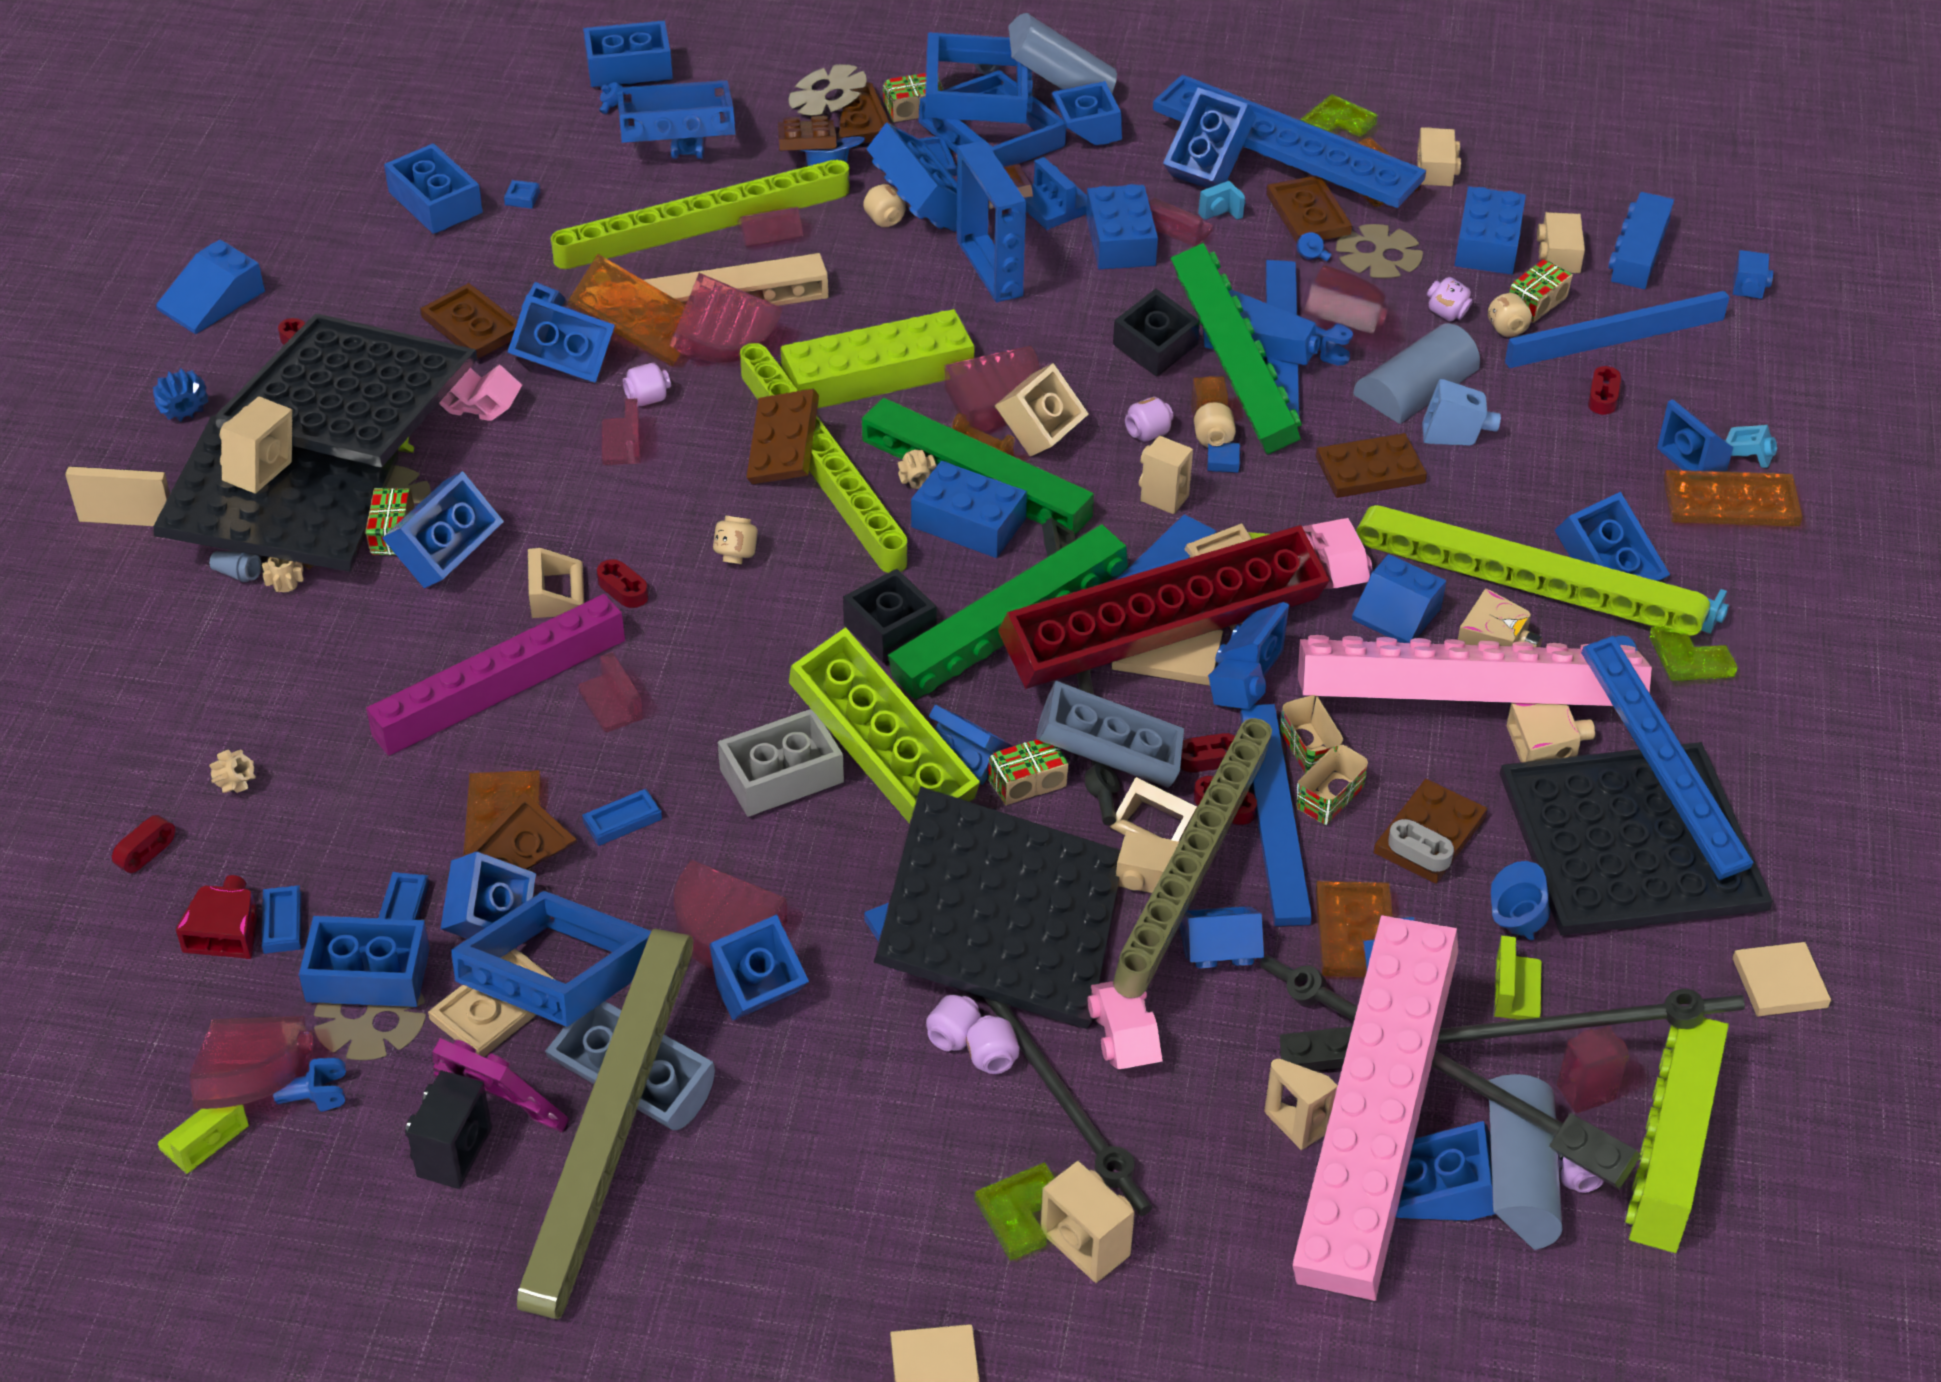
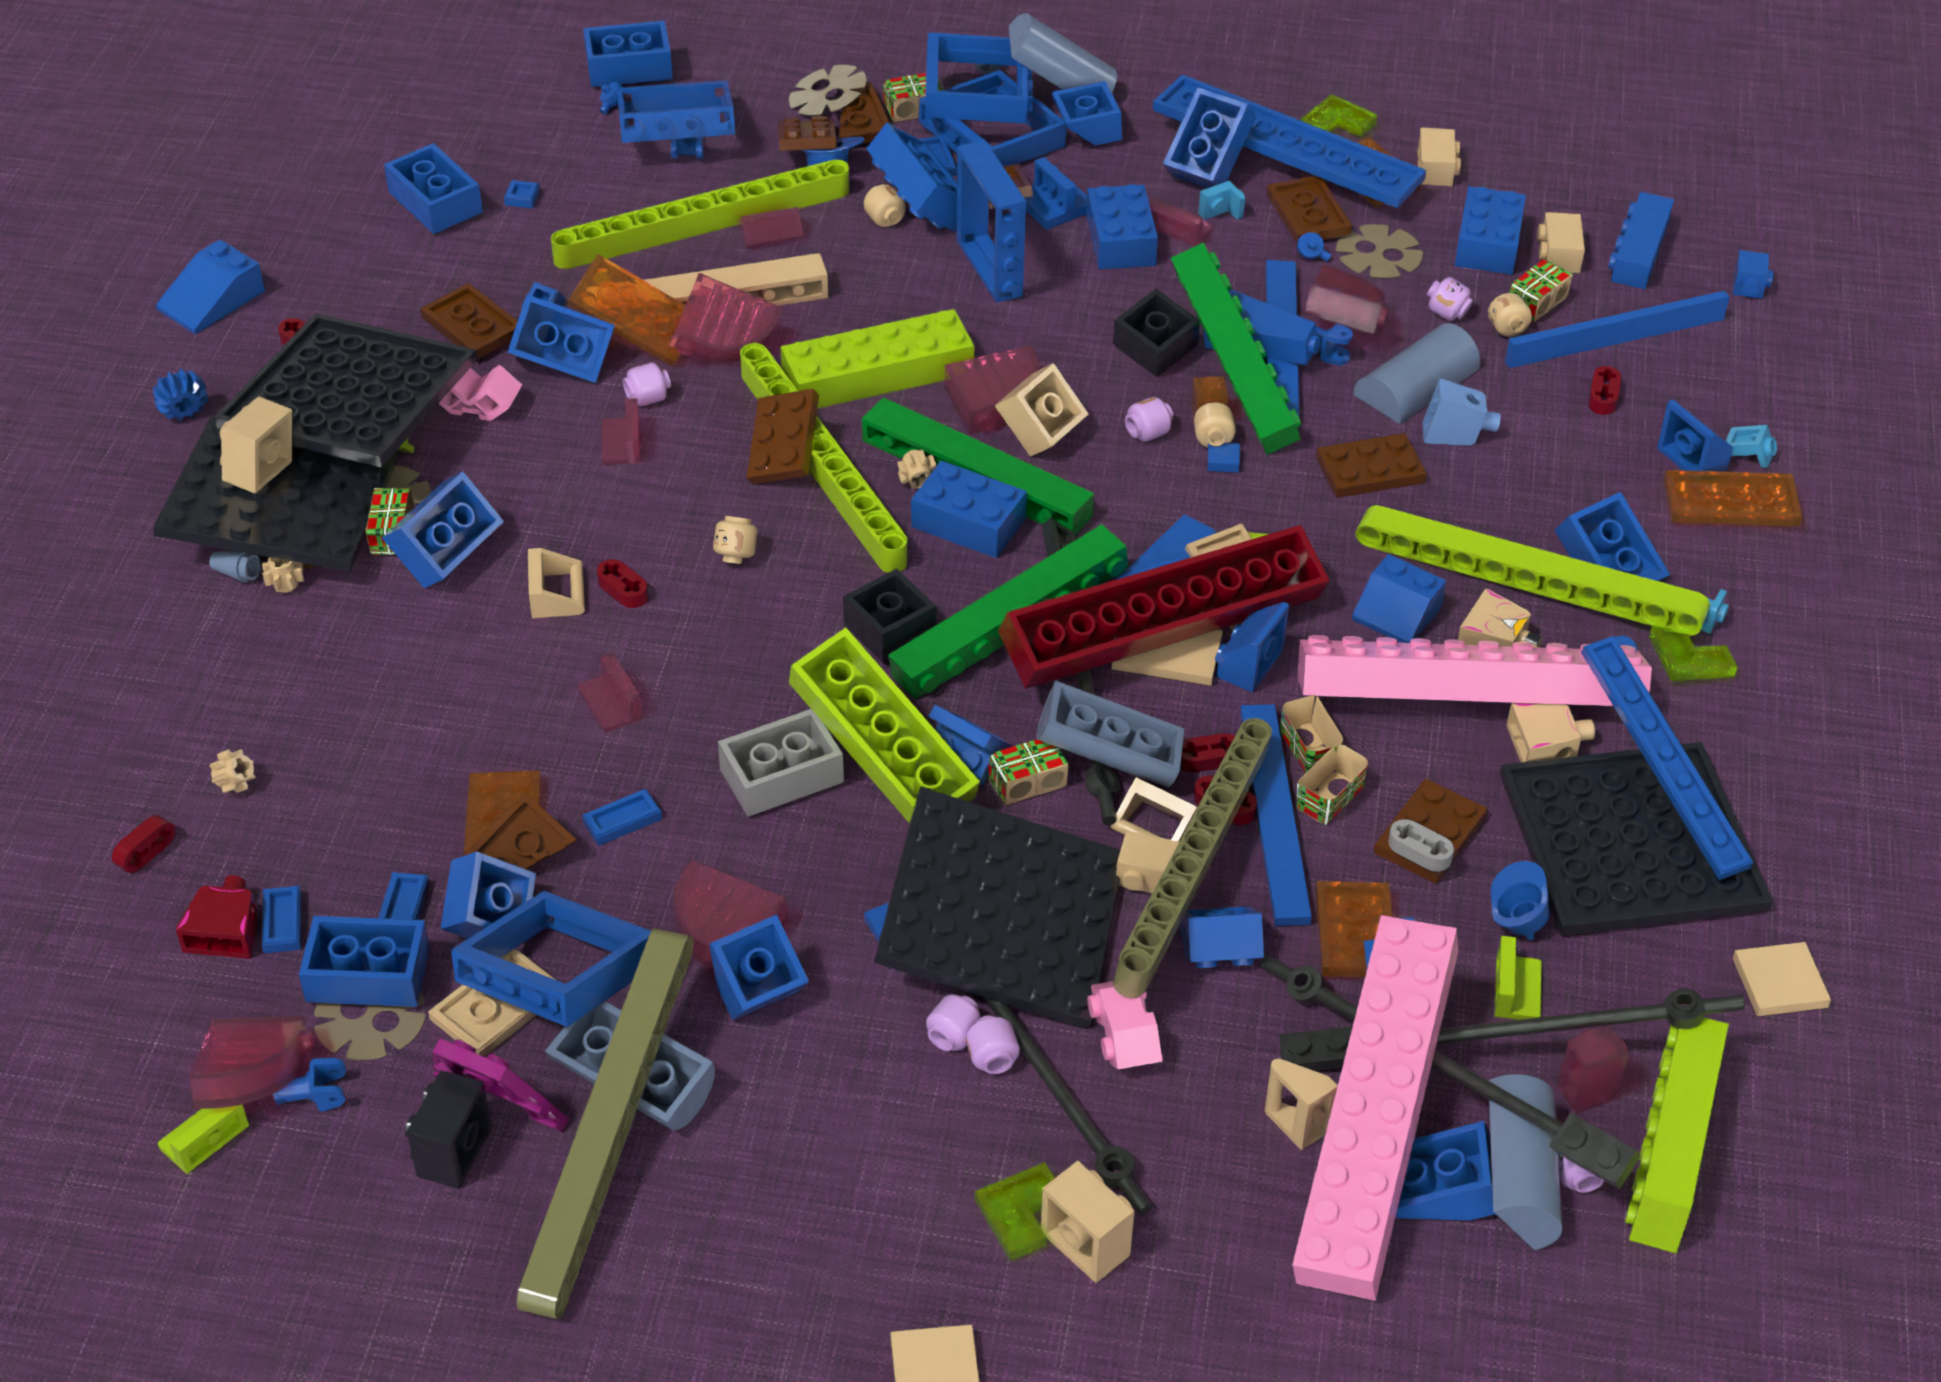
tan tile [65,467,170,526] -> none
magenta brick [366,594,625,756] -> none
clear orange piece [952,413,1015,457] -> none
tan brick [1139,436,1193,514] -> none
blue brick [1208,659,1266,709] -> none
bright pink brick [1302,518,1372,589] -> none

